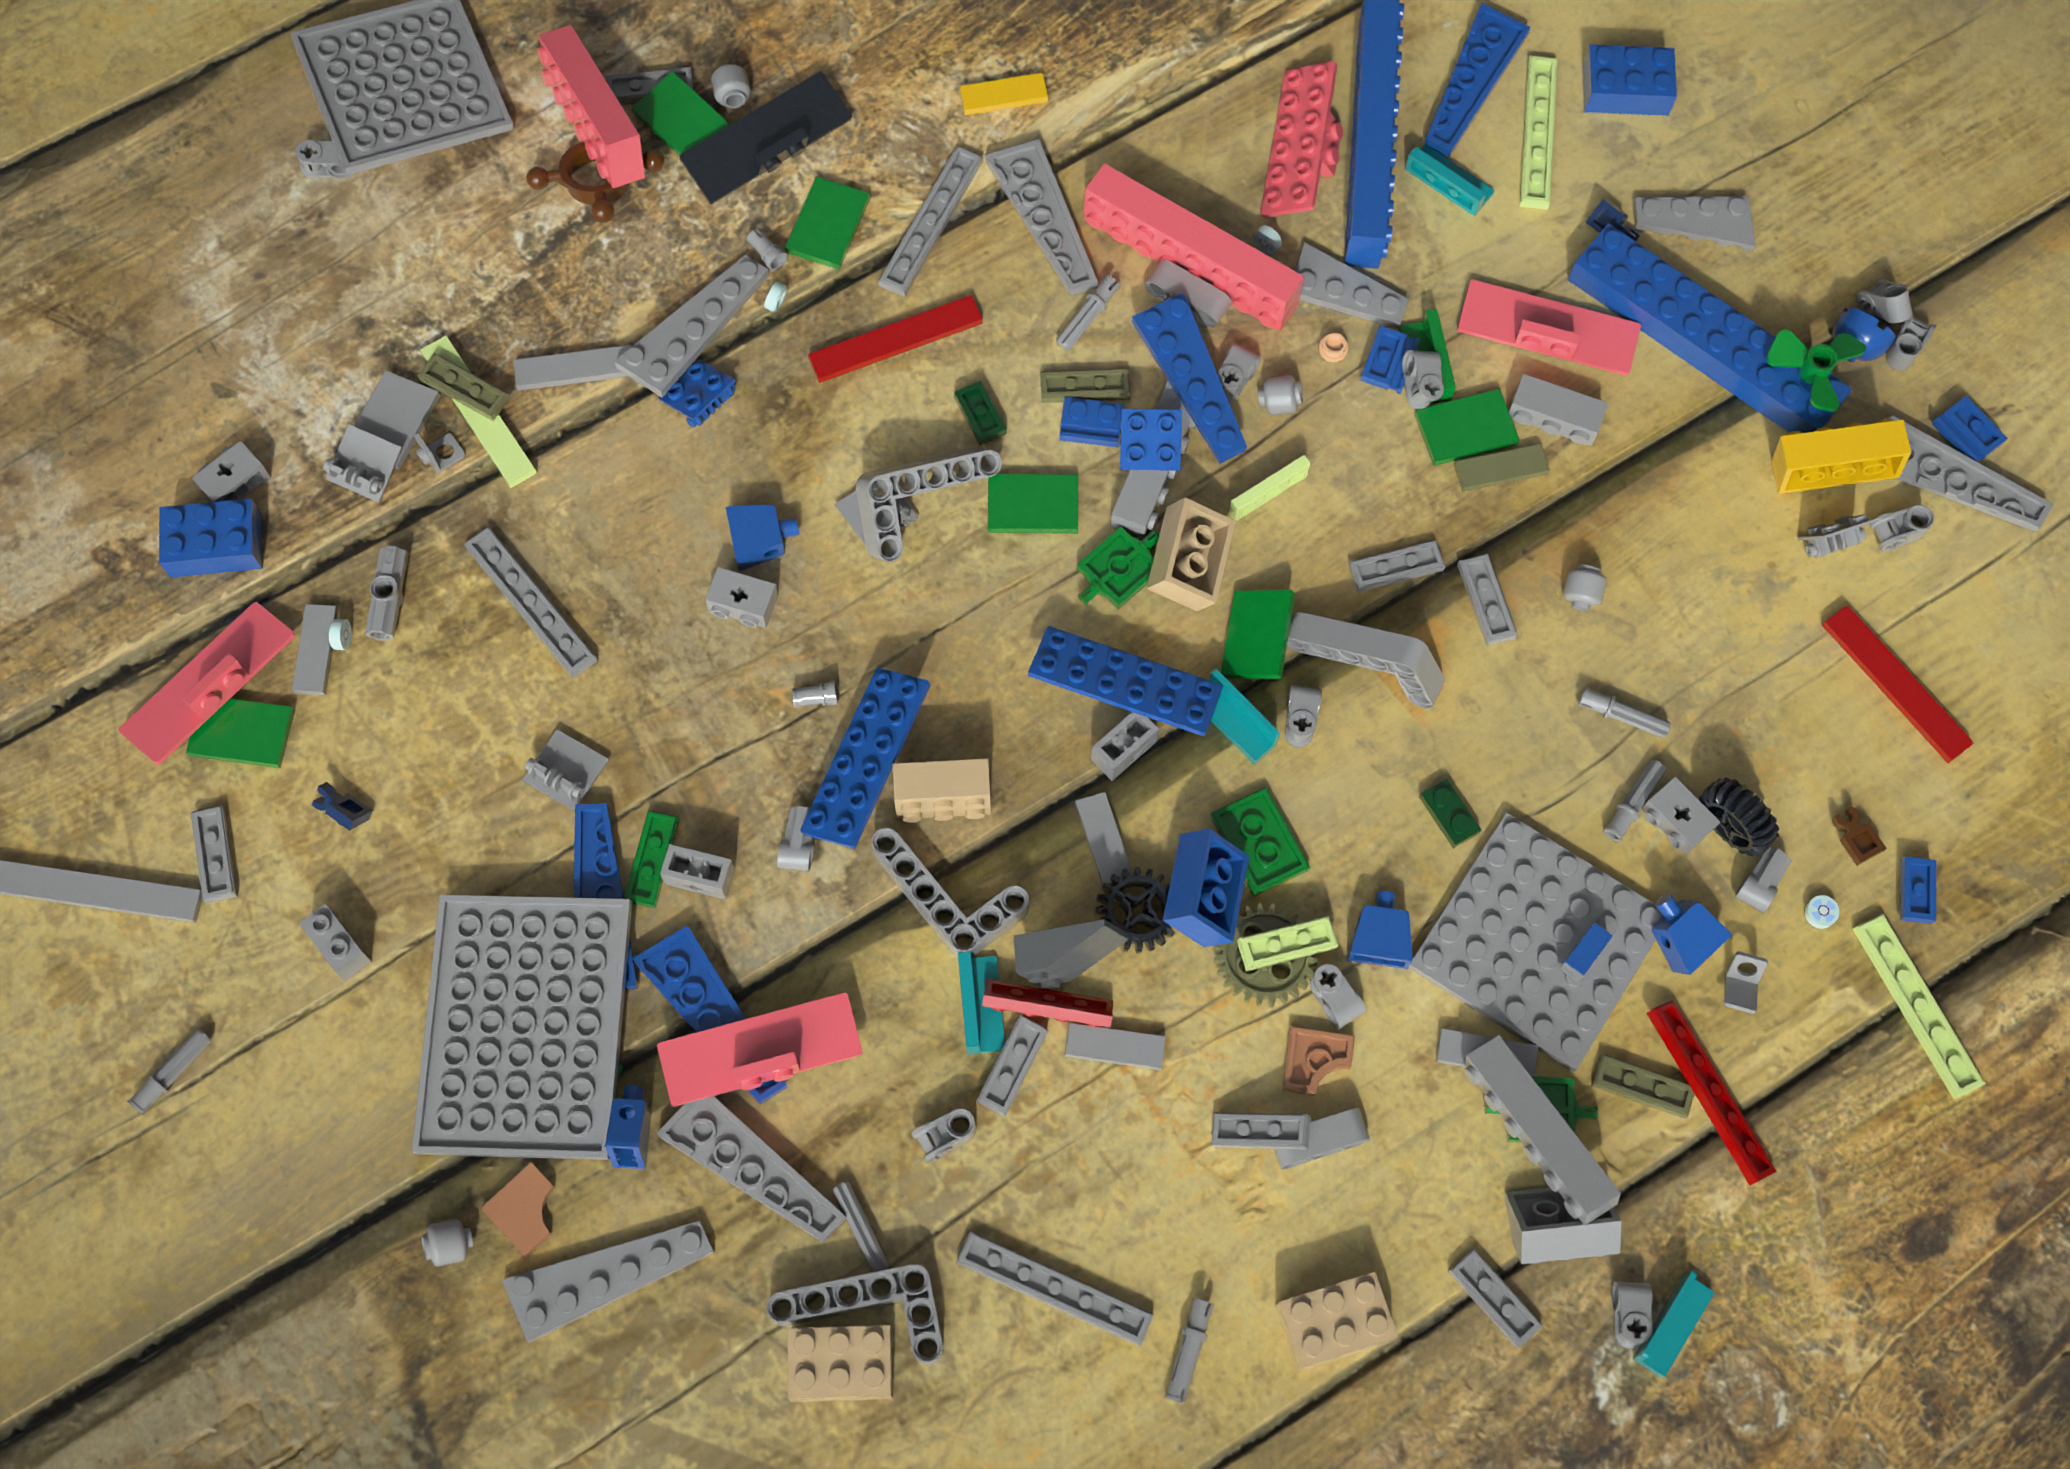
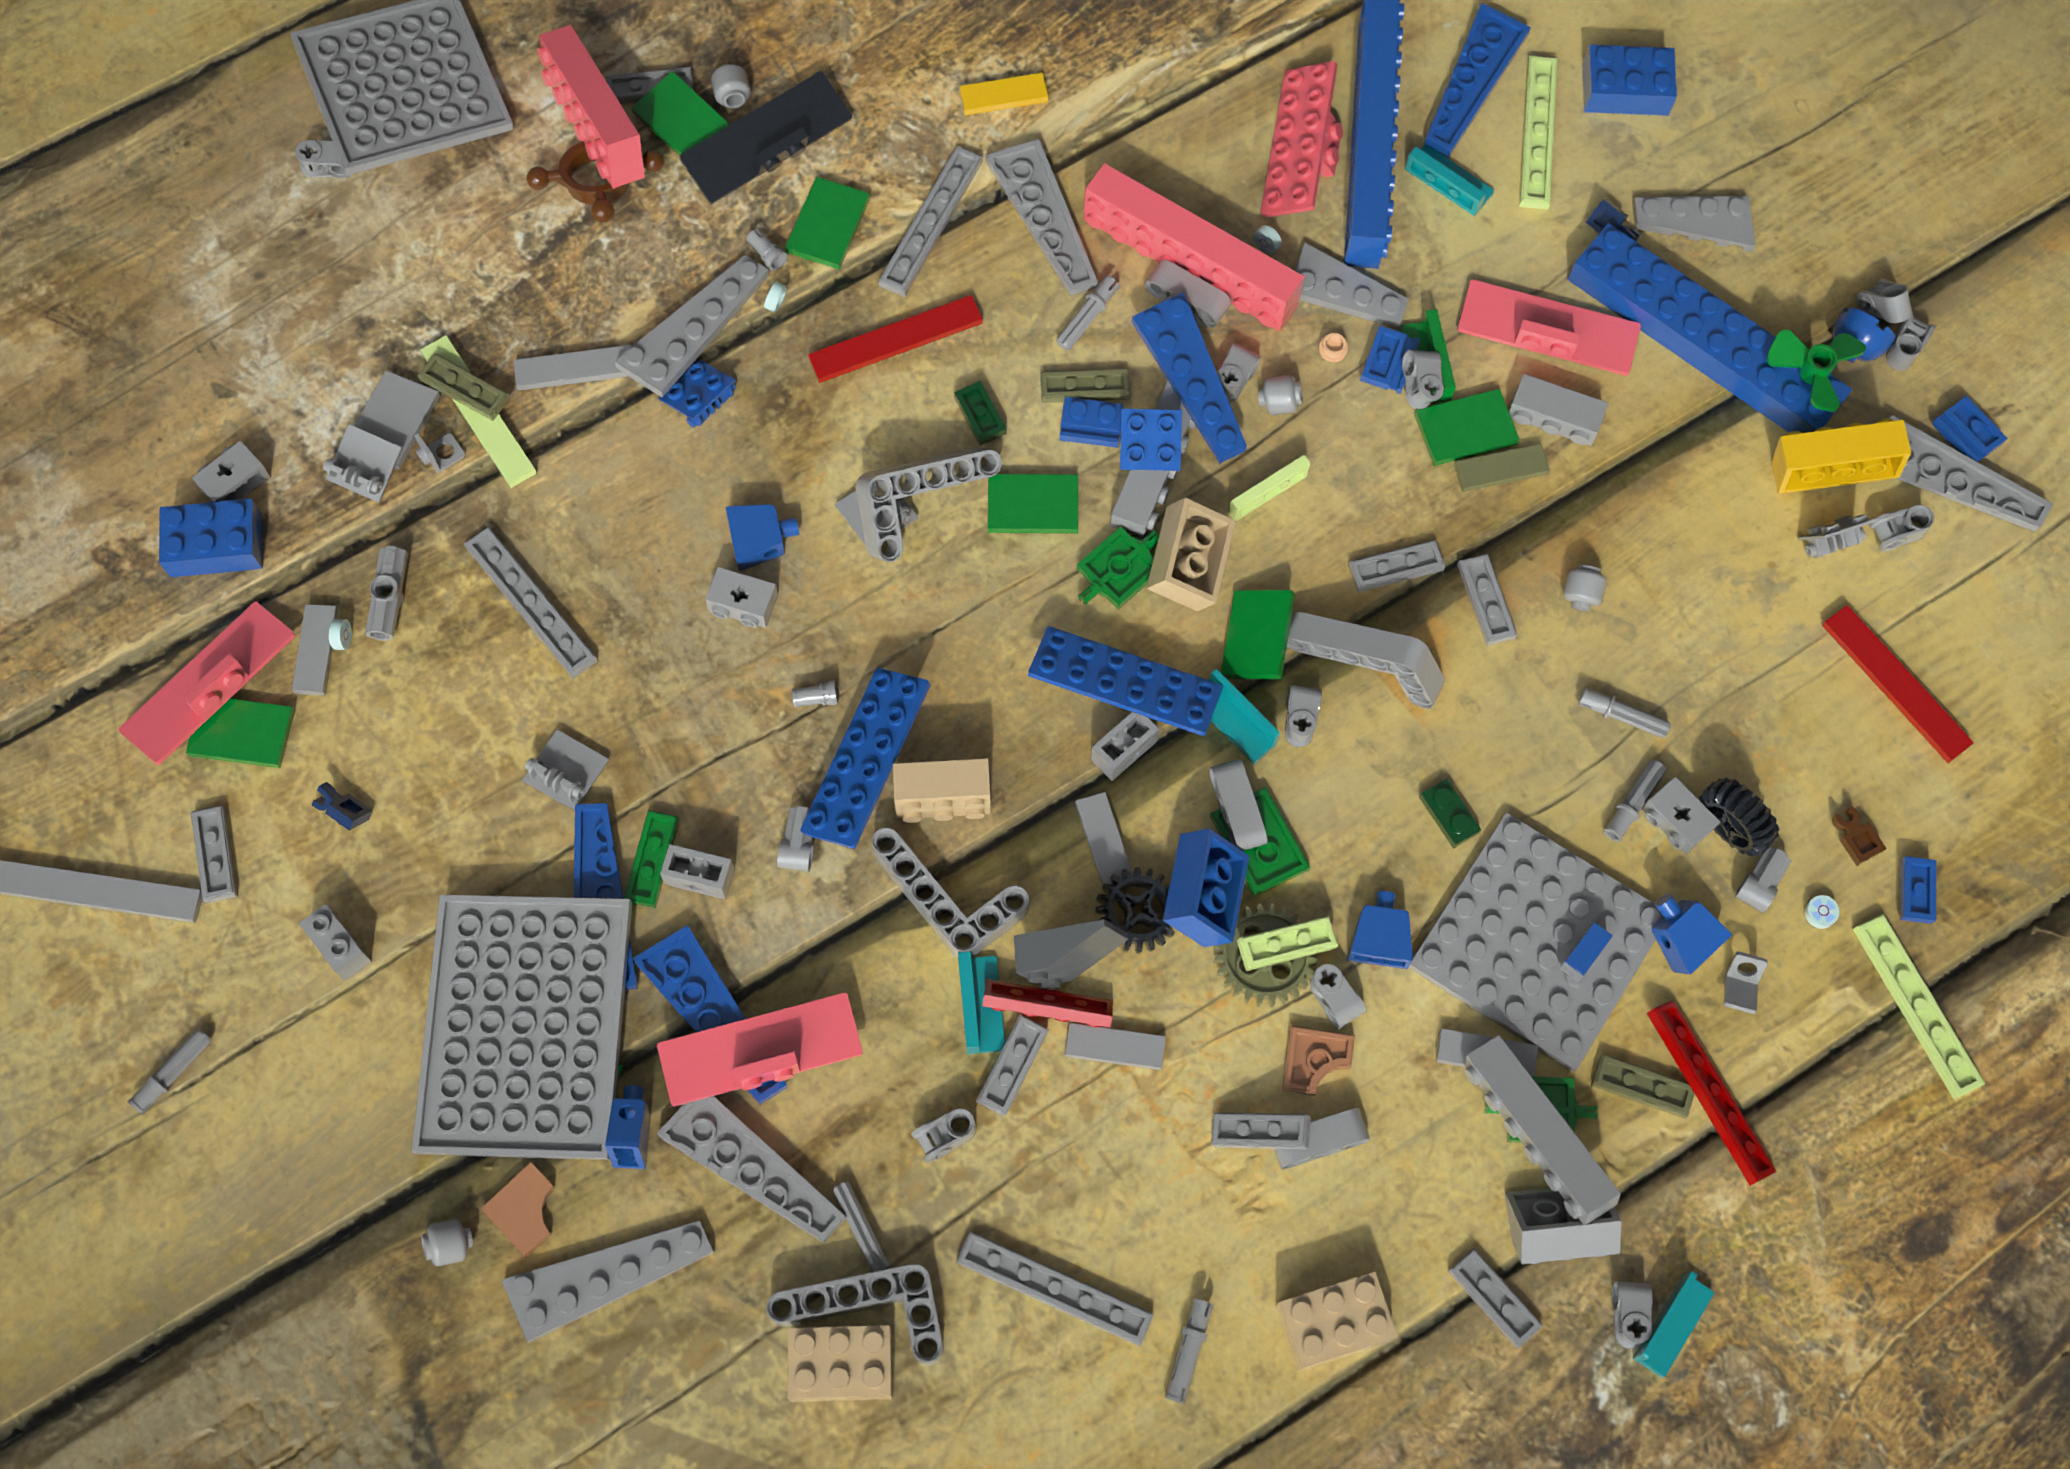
none -> light grey beam [1209,759,1267,851]

